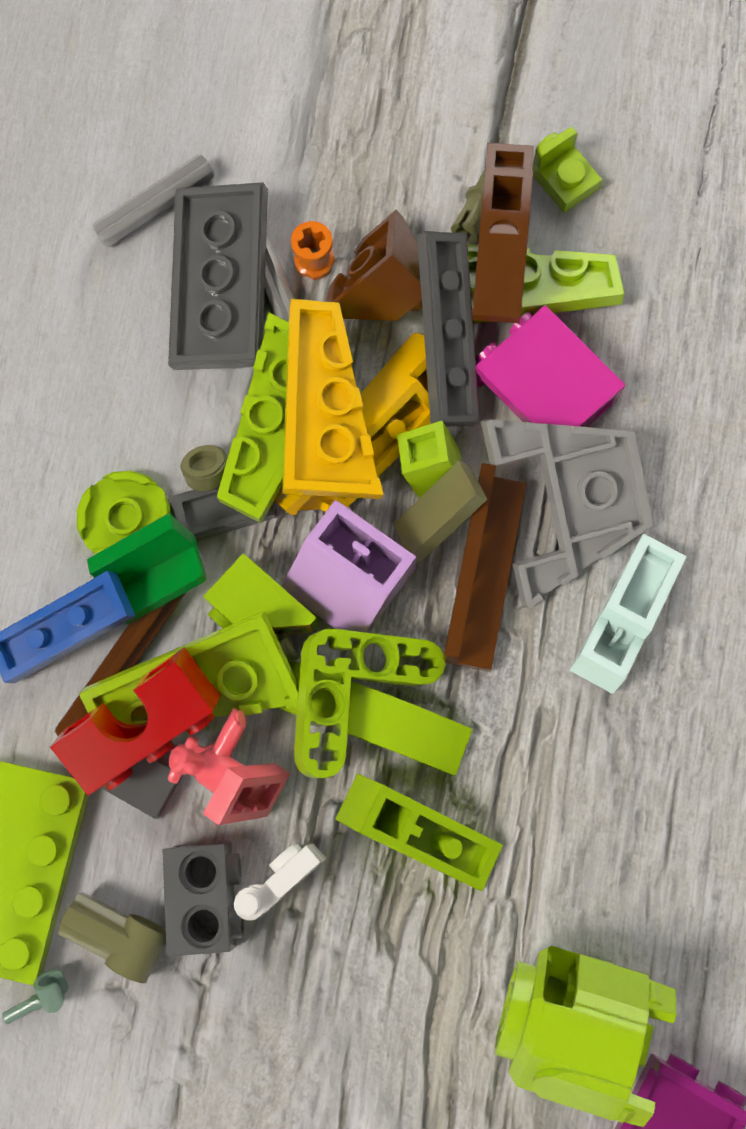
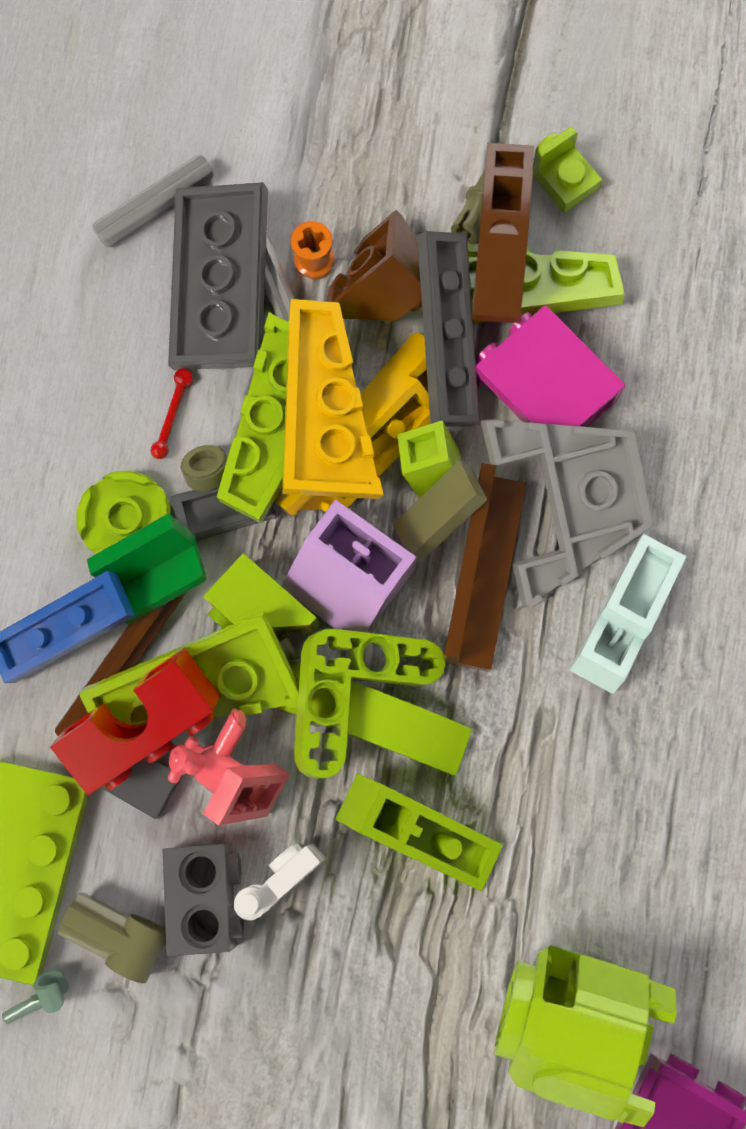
none -> red hinge [150,368,193,459]

